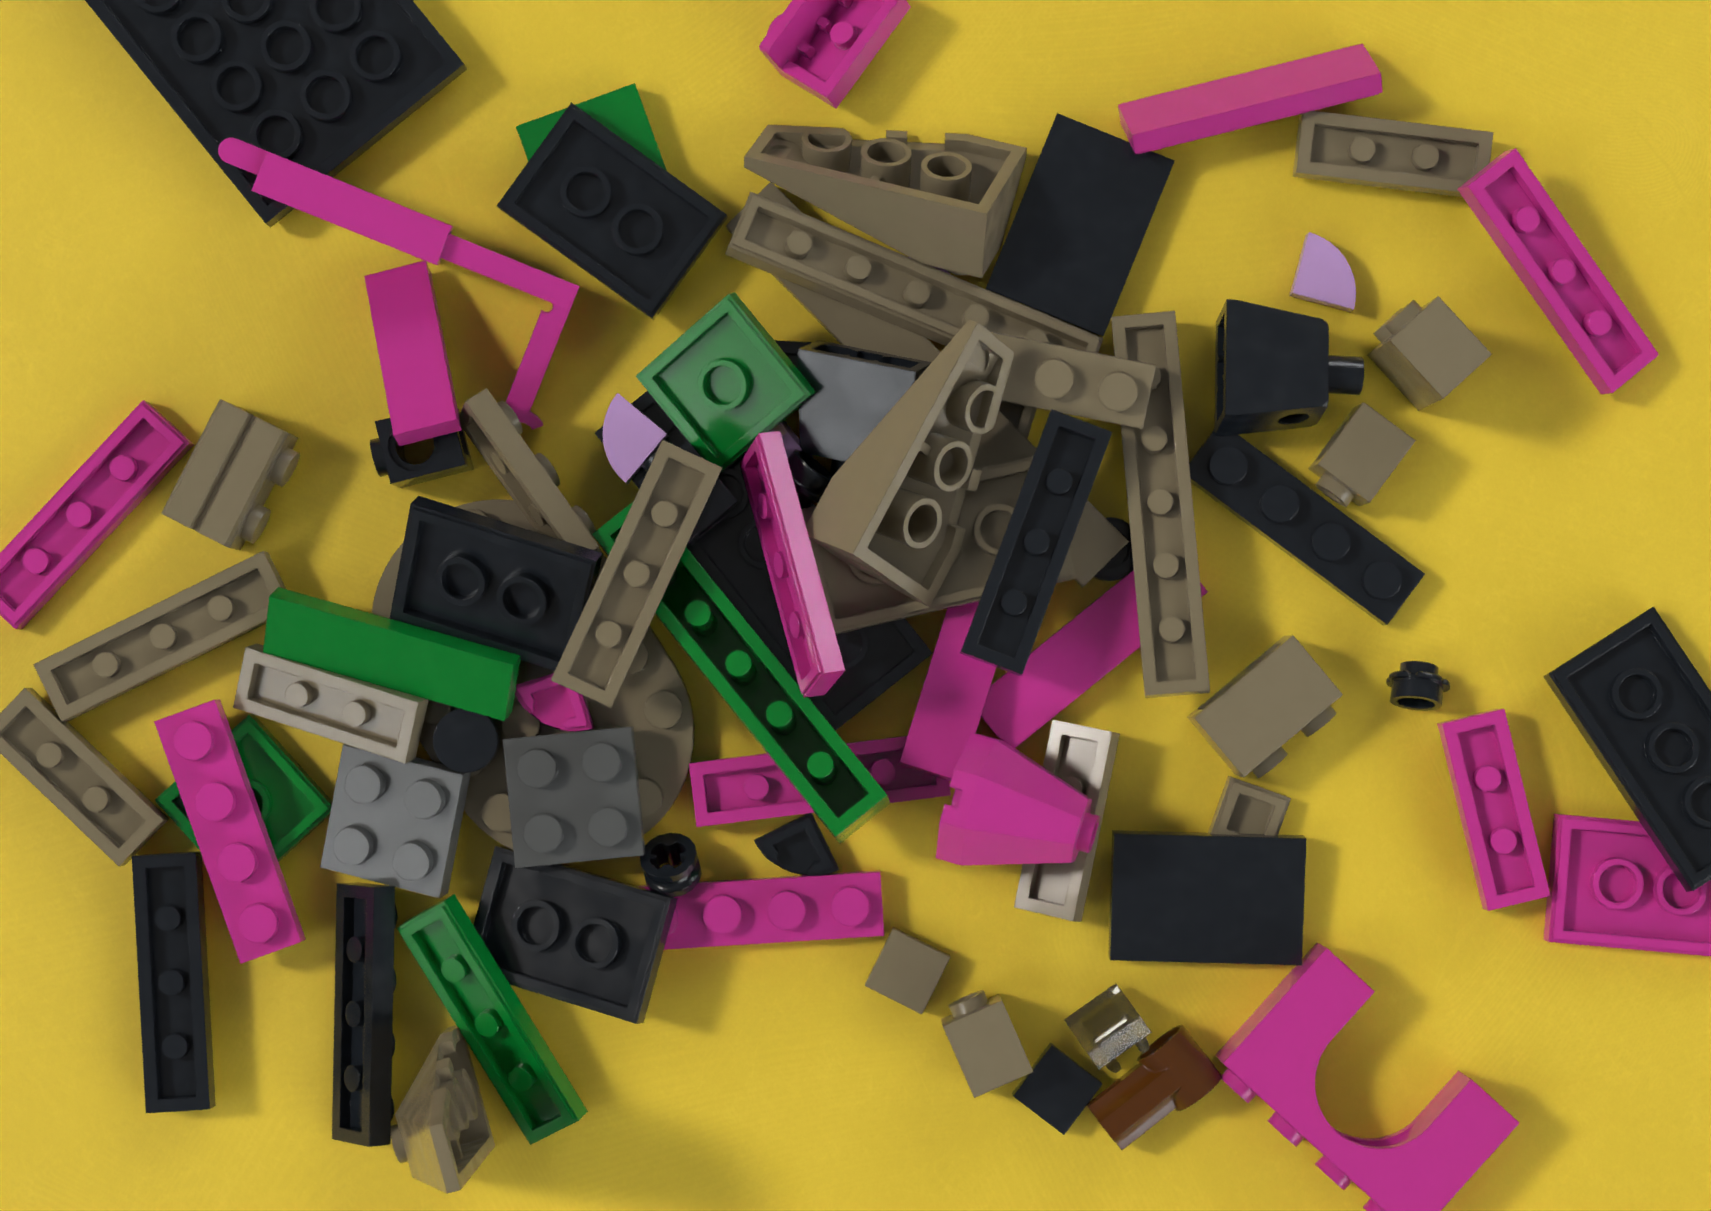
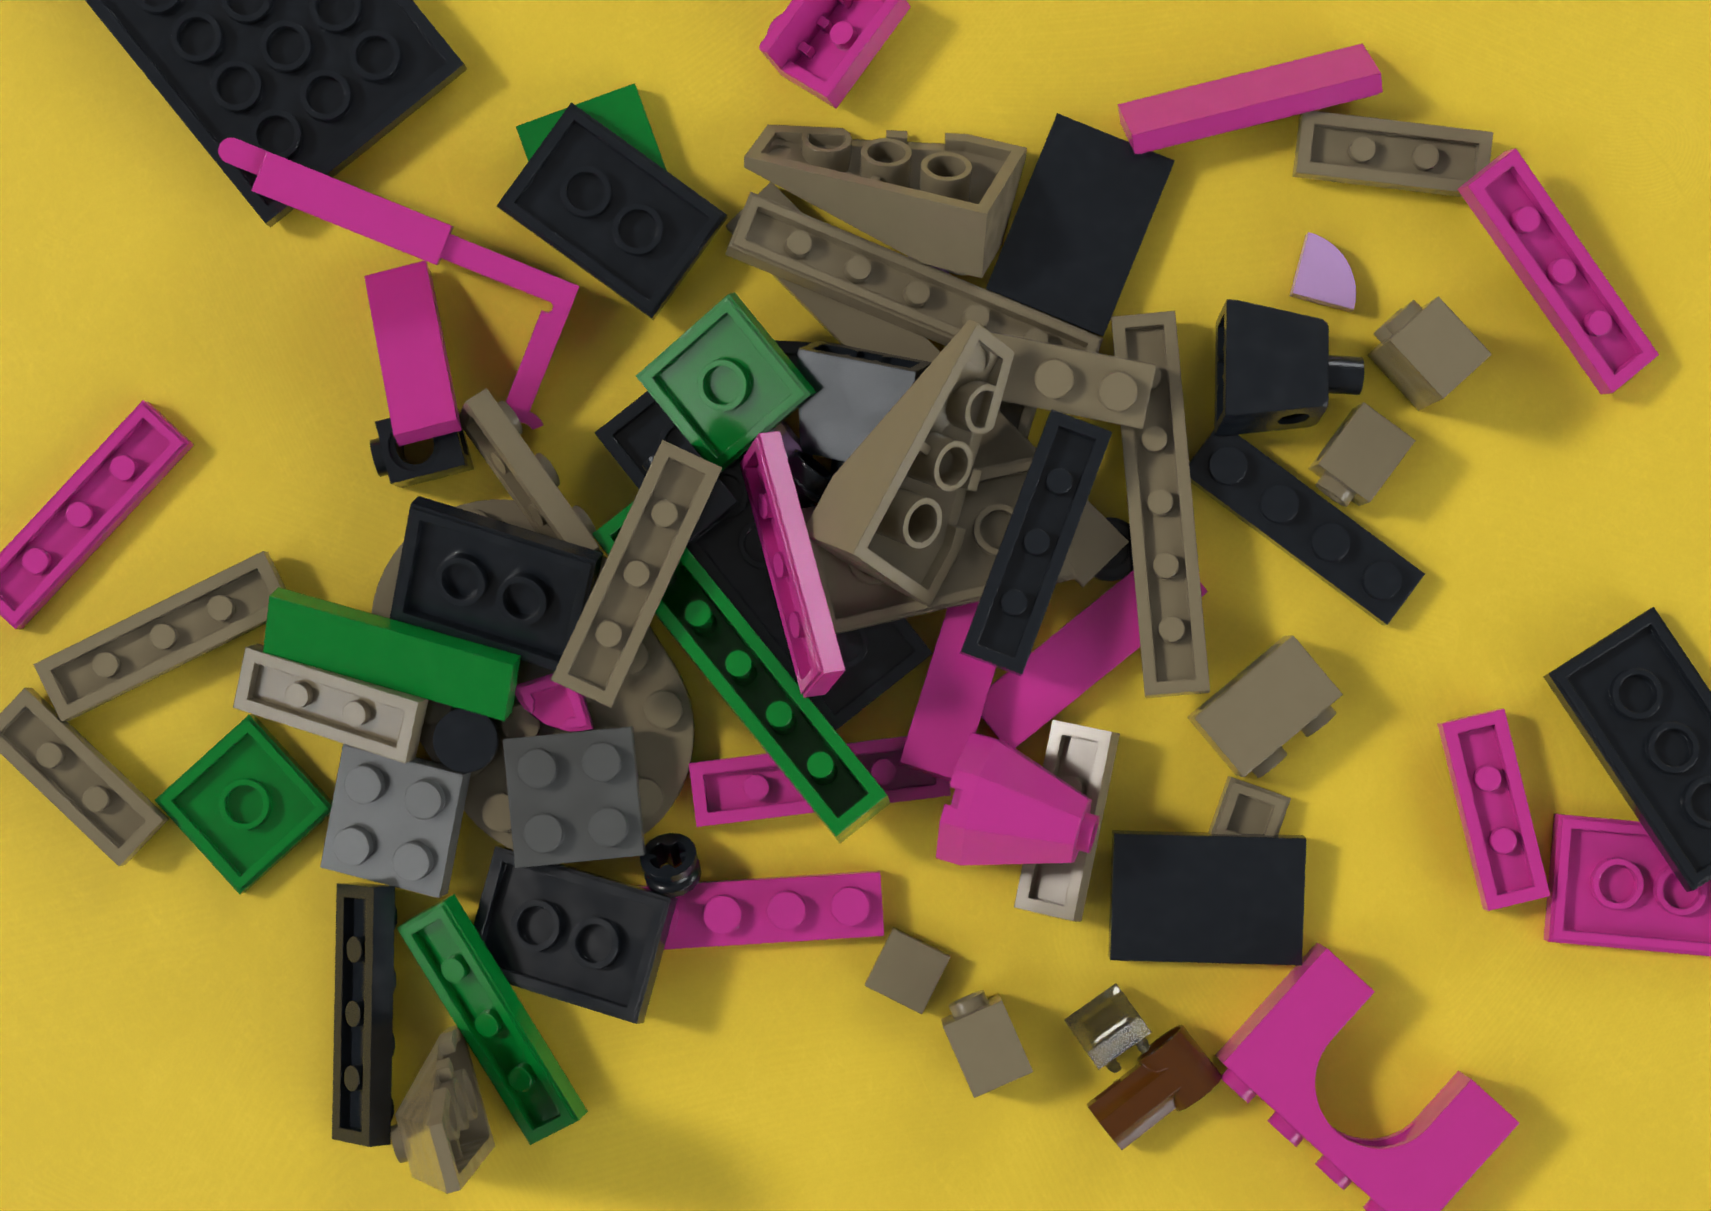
black plate [132,851,216,1113] -> none
dark pink plate [154,699,306,964] -> none
dark tan brick [161,399,300,550] -> none
lavender tile [603,393,668,485] -> none
black tile [754,813,839,876] -> none
black tile [1012,1043,1102,1135] -> none
black plate [1386,661,1450,711] -> none

